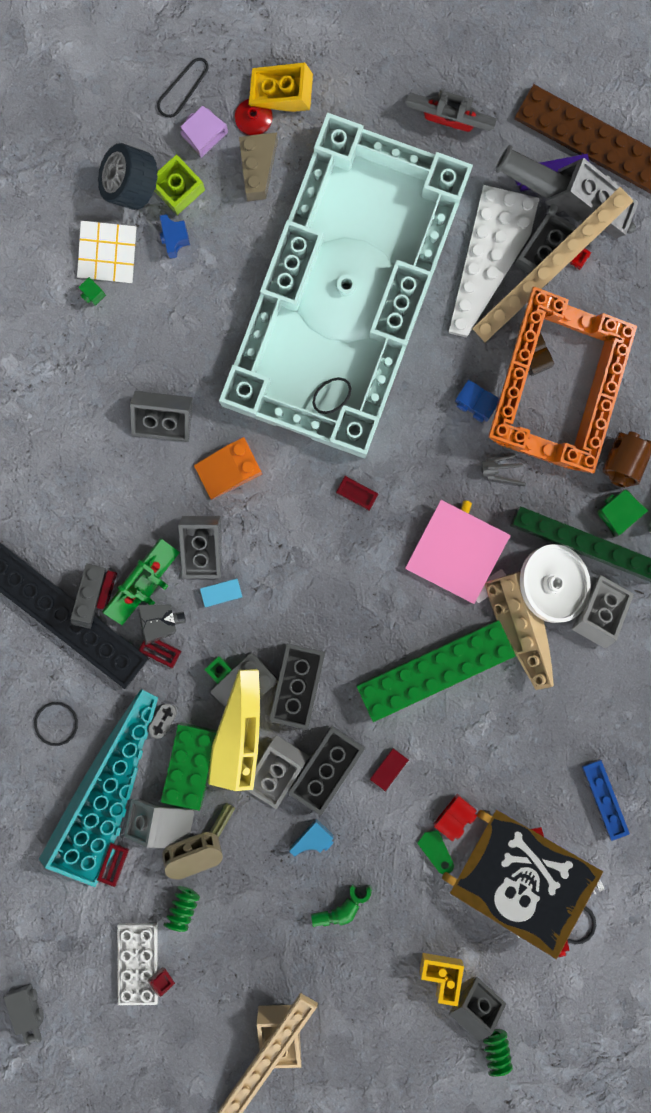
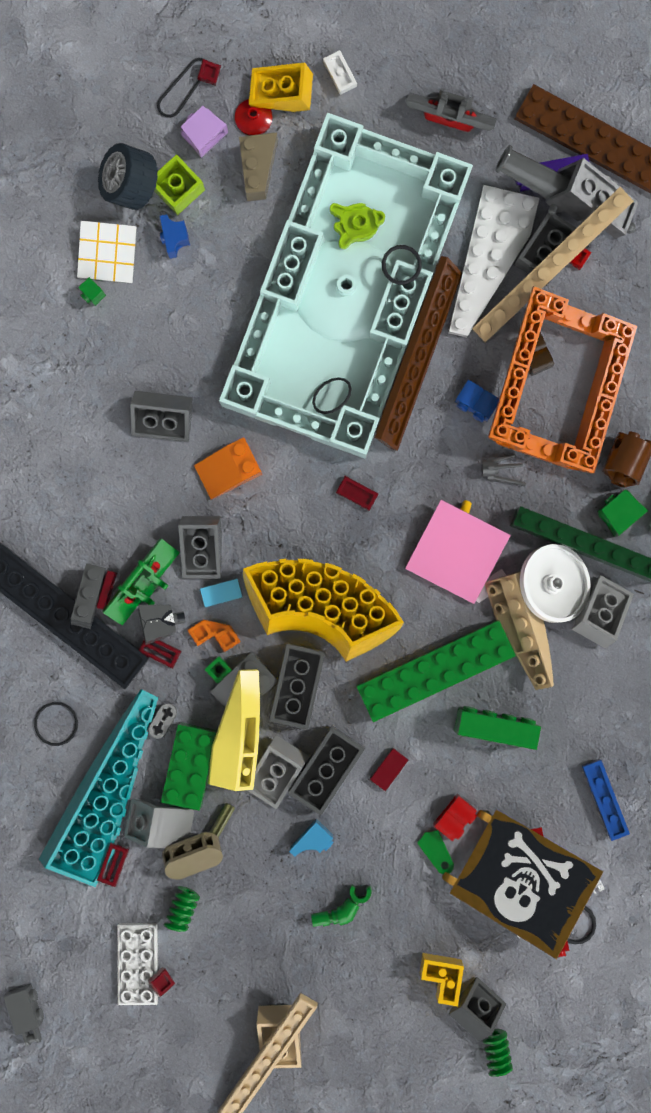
none -> orange tile [188,620,241,652]
none -> dark red tile [197,59,221,86]
none -> yellow brick [243,559,404,662]
none -> white plate [323,50,357,95]
none -> lime tile [330,203,385,249]
none -> reddish brown plate [374,256,462,451]
none -> black piece [382,245,422,285]
none -> green brick [454,706,541,750]

